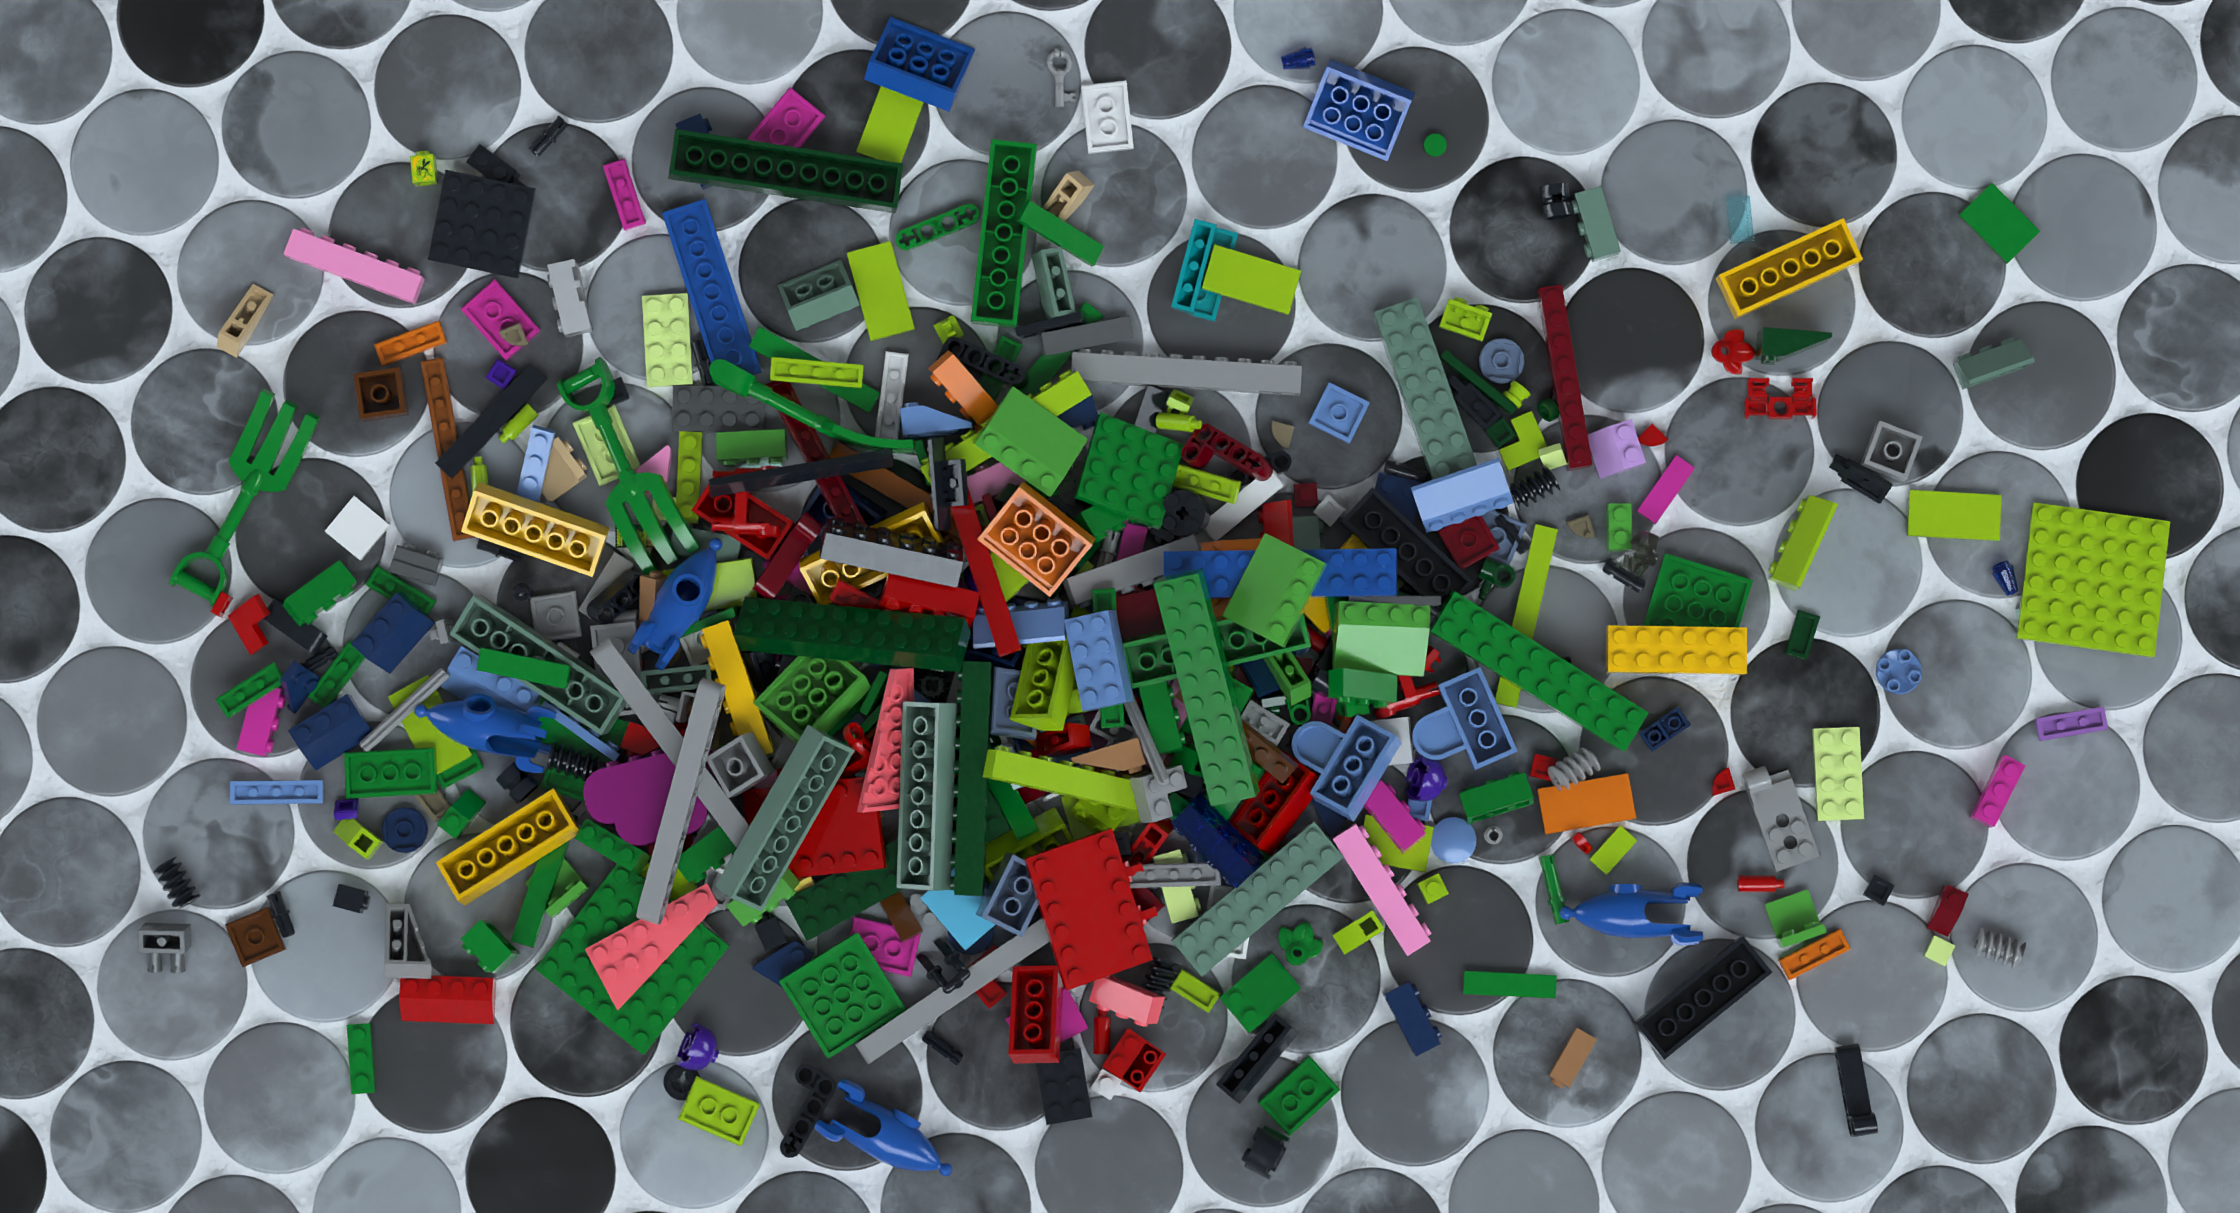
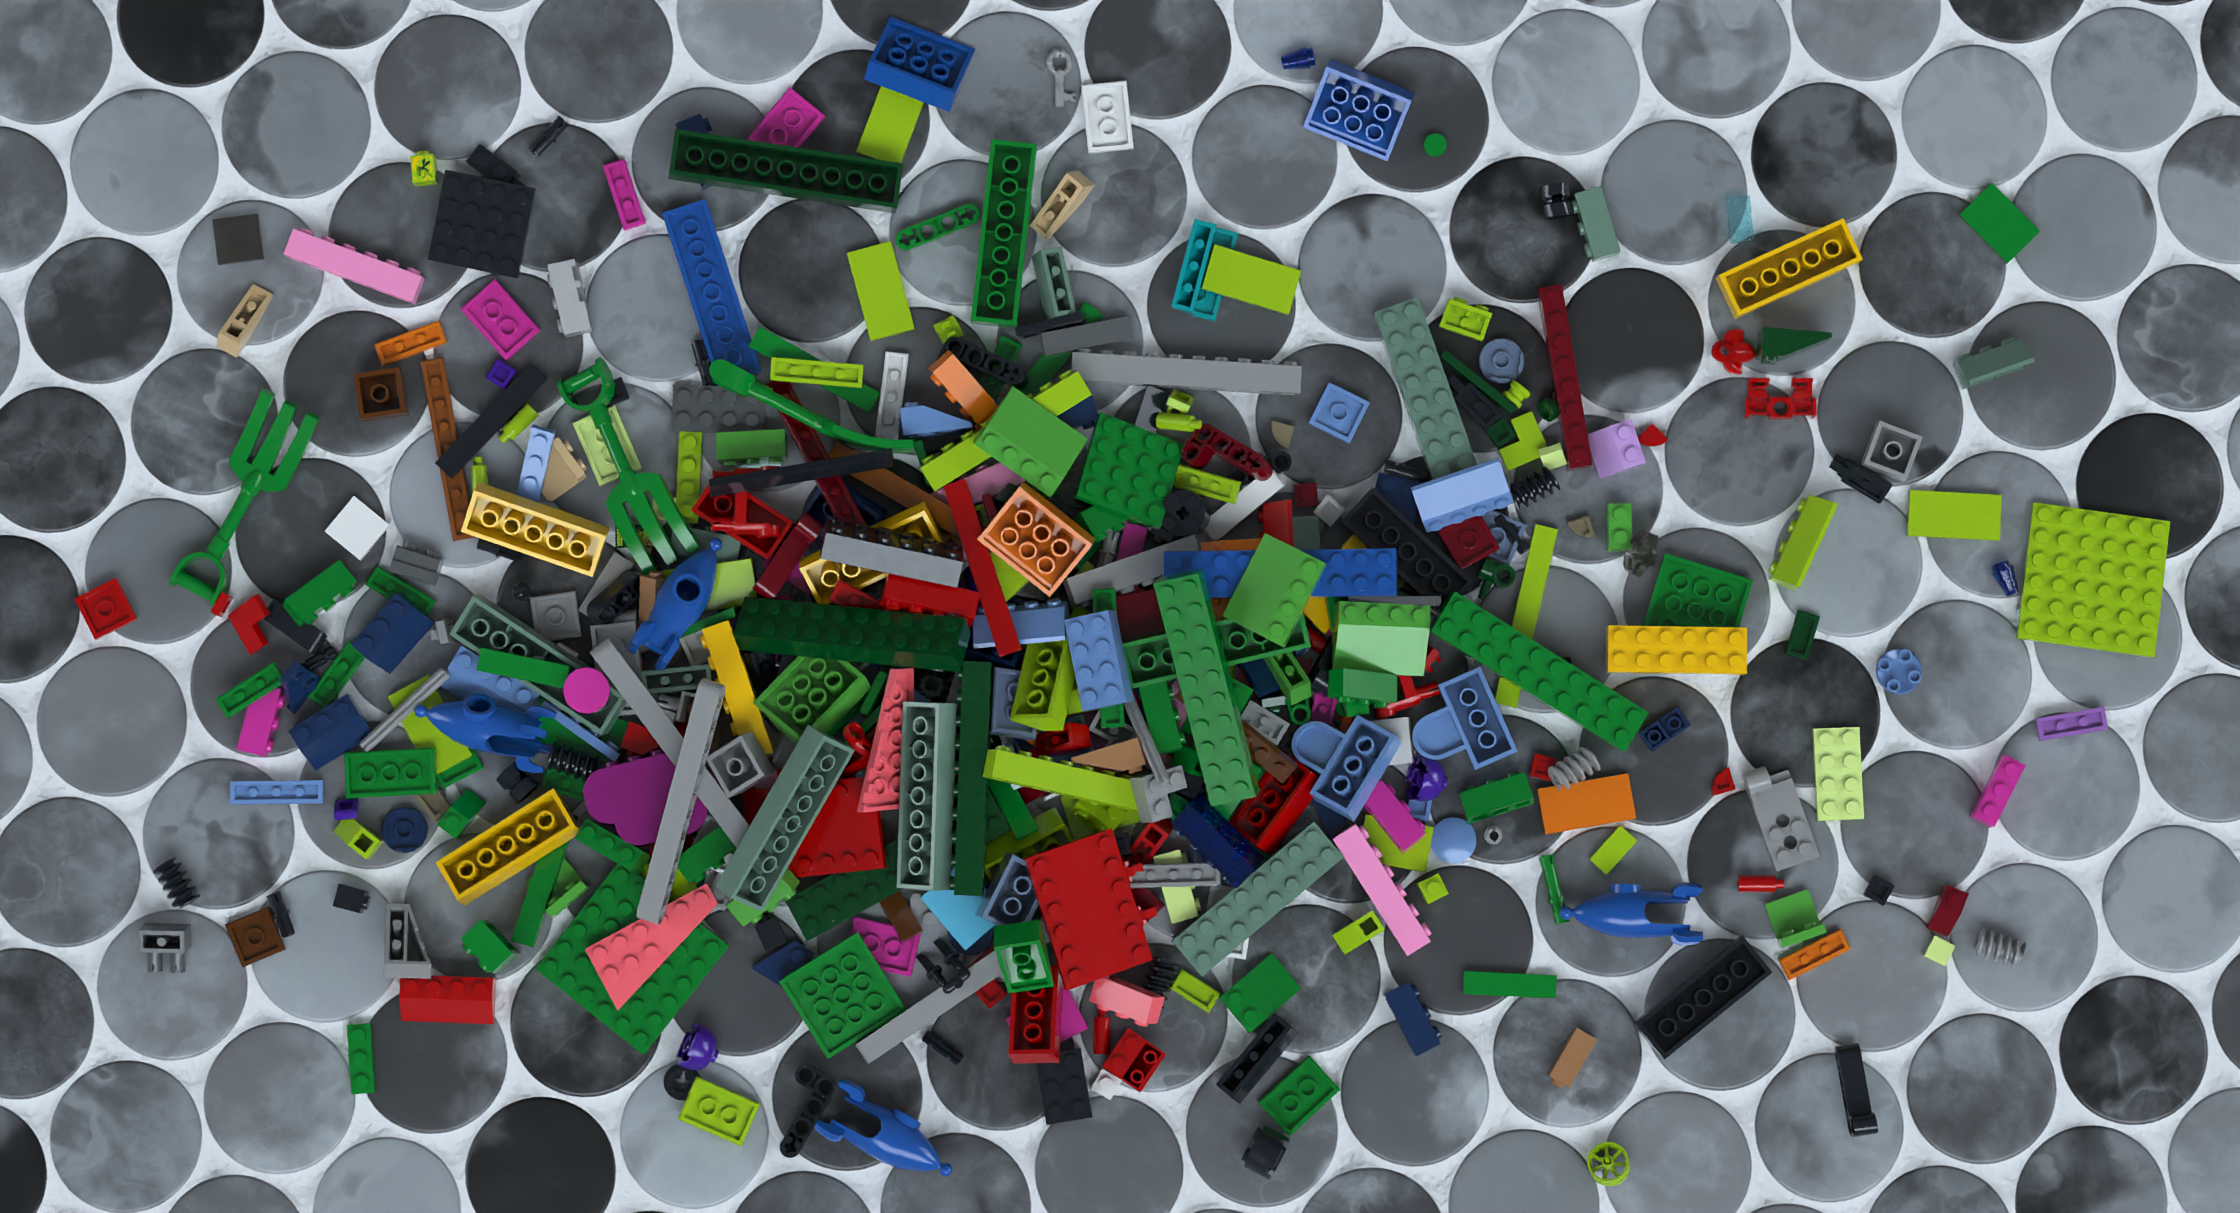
dark tan tile [499,323,529,347] -> none
bright pink slope [635,445,672,497] -> none
yellowish green plate [642,293,693,388] -> none
sand green slope [777,260,860,331] -> none
light yellow plate [794,876,815,895] -> none
black bracket [927,438,969,531] -> none
green tile [1017,200,1104,267] -> none
green plate [1278,922,1323,966] -> none
red tile [1571,832,1593,855] -> none
black axle [1602,560,1646,593] -> none
dark pink tile [1636,455,1695,524] -> none
none -> red plate [75,578,137,640]
none -> clear smoke tile [212,213,264,266]
none -> dark pink tile [563,667,610,714]
none -> green slope [994,920,1054,993]
none -> lime wheel [1587,1142,1631,1187]

